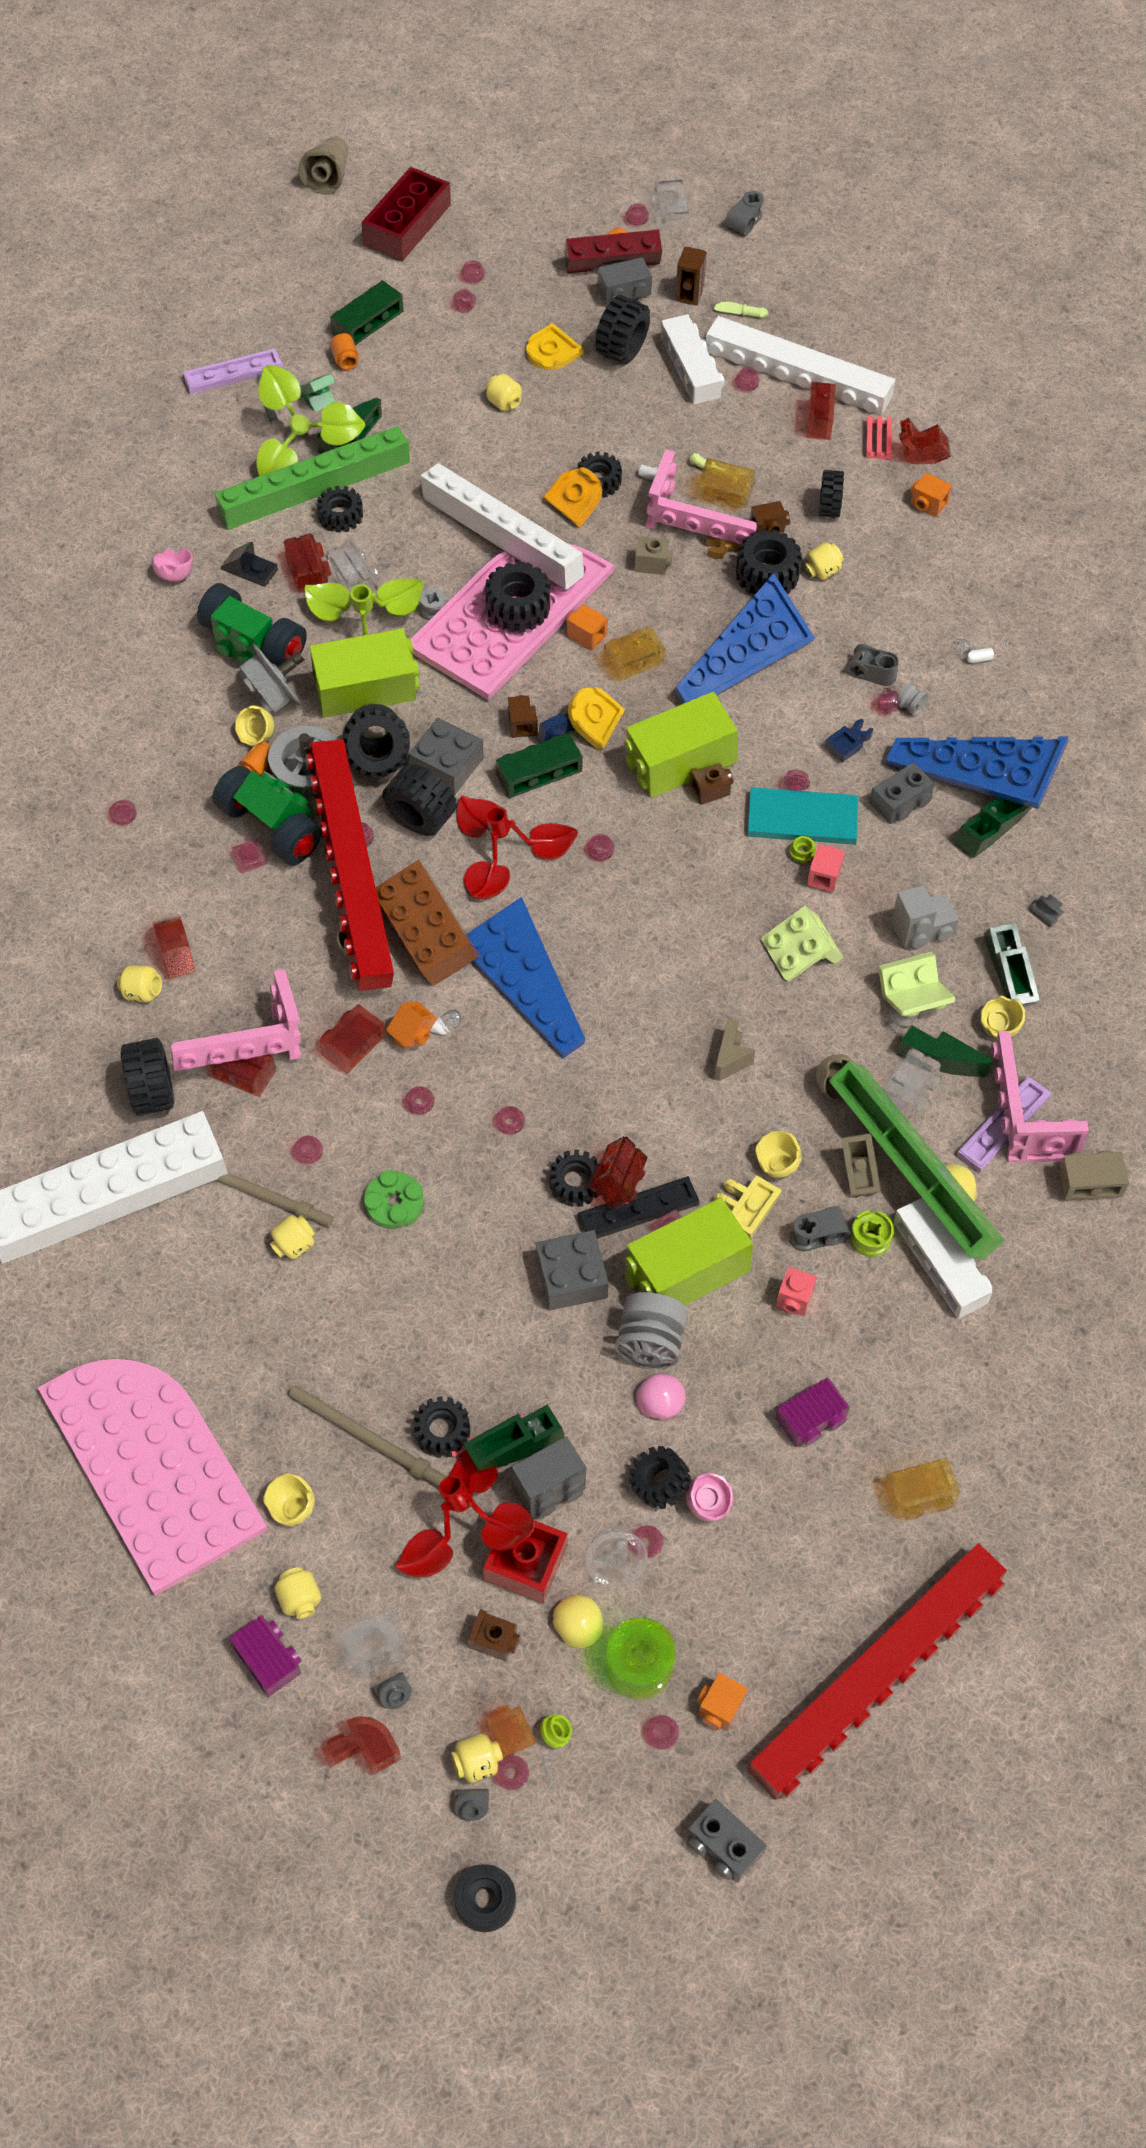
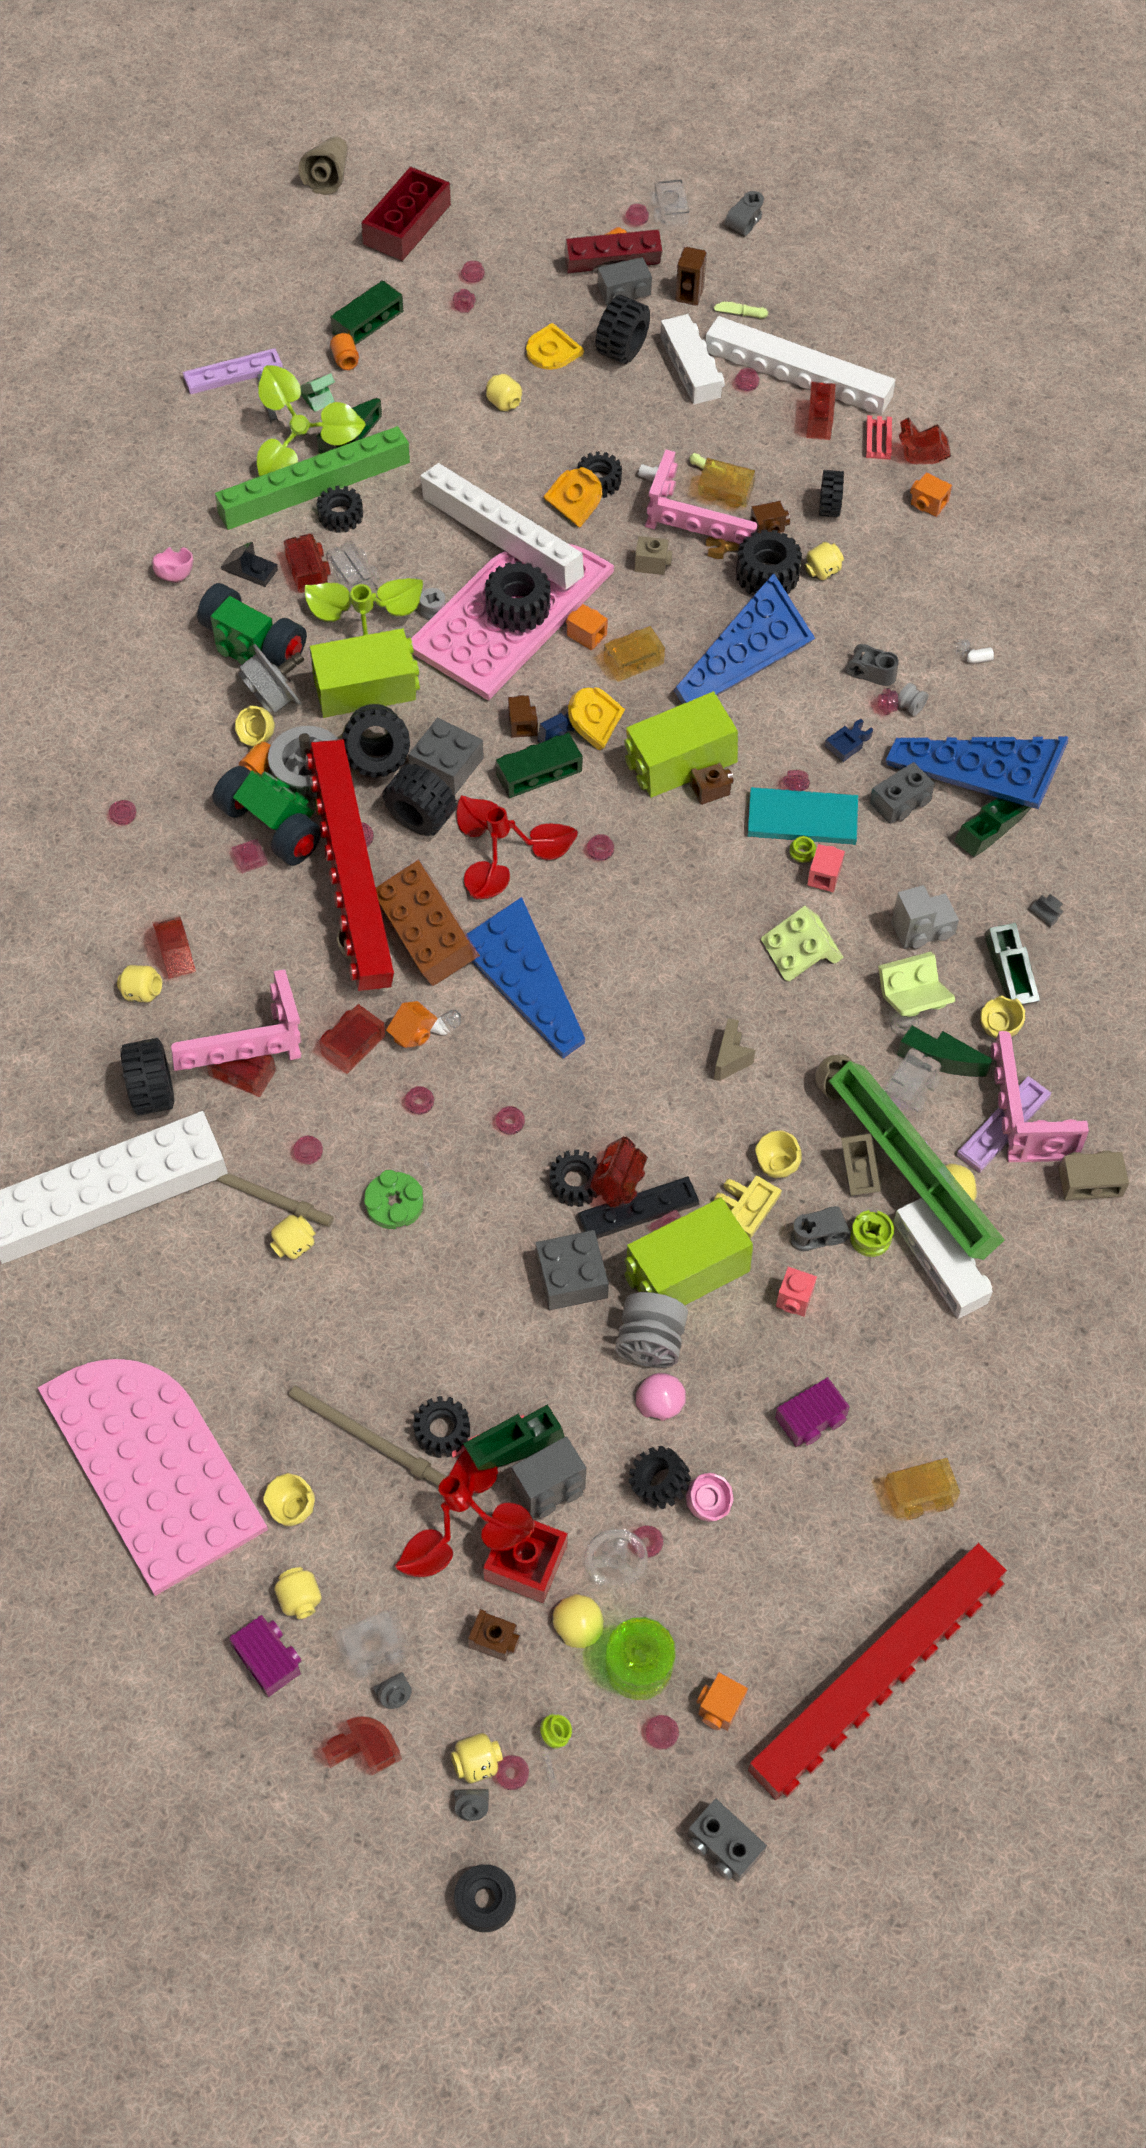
clear orange bracket [485,1705,536,1758] -> none

